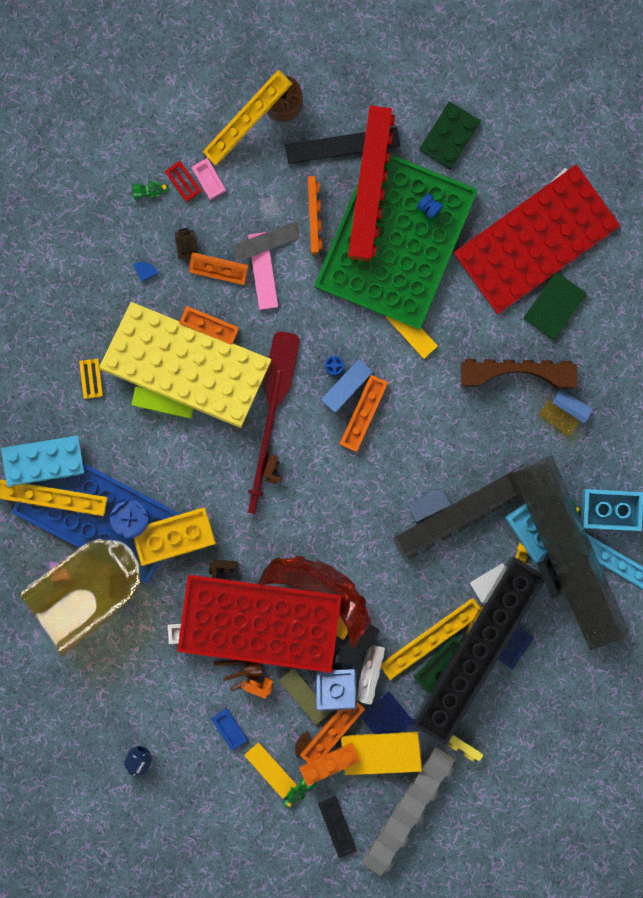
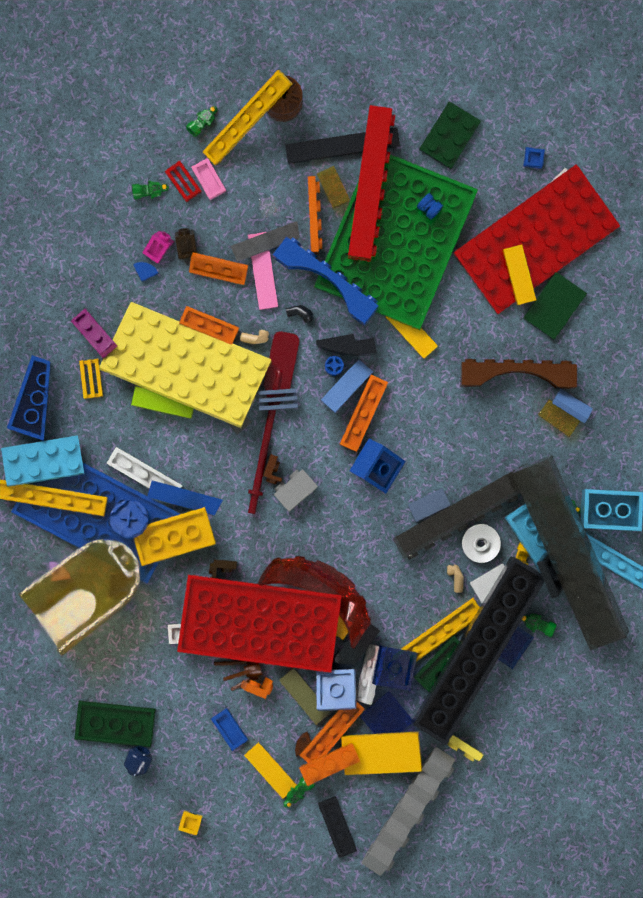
none -> blue wedge [7,355,51,441]
none -> magenta tile [71,309,117,358]
none -> dark green tile [74,700,156,748]
none -> white plate [107,447,182,488]
none -> dark pink bracket [142,231,174,264]
none -> blue sticker [147,480,223,515]
none -> yellow plate [178,810,202,836]
none -> green piece [185,106,217,137]
none -> tan arm [240,330,269,344]
none -> sand blue tile [258,388,298,411]
none -> blue arch [273,236,378,327]
none -> light grey brick [274,469,318,512]
none -> black arm [286,305,313,323]
none -> black slope [316,334,377,356]
none -> clear yellow plate [317,166,350,209]
none -> blue slope [350,438,406,494]
none -> clear blue plate [372,646,418,691]
none -> tan arm [447,564,464,593]
none -> white dish [462,524,501,563]
none -> yellow tile [503,245,536,305]
none -> green piece [521,613,557,638]
none -> blue tile [523,147,545,169]

